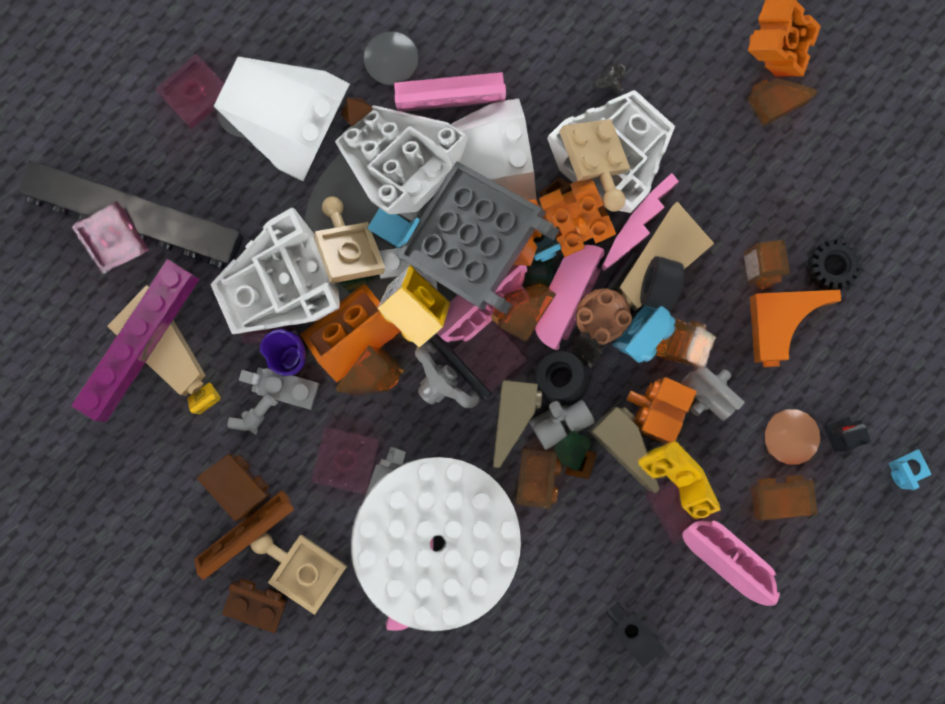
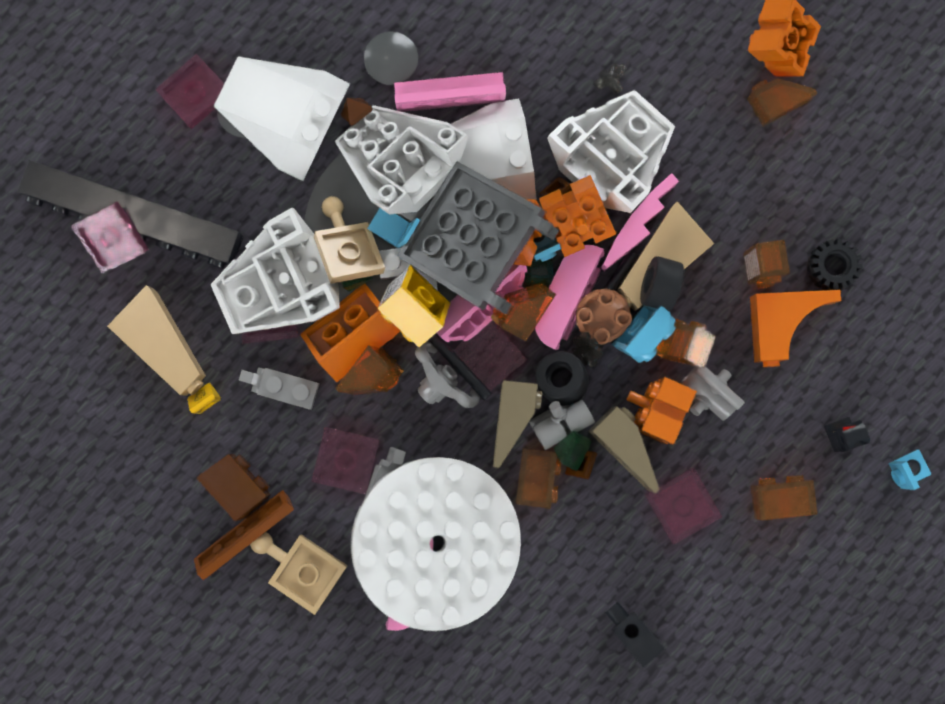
magenta brick [71,259,200,422] -> none
reddish brown bracket [222,579,288,634] -> none
light grey piece [227,394,278,435] -> none
dark purple hair [260,329,306,376] -> none
tan plate [559,119,630,211] -> none
yellow slope [638,441,721,520] -> none
bright pink brick [682,521,780,606] -> none
nougat dish [765,409,820,465] -> none

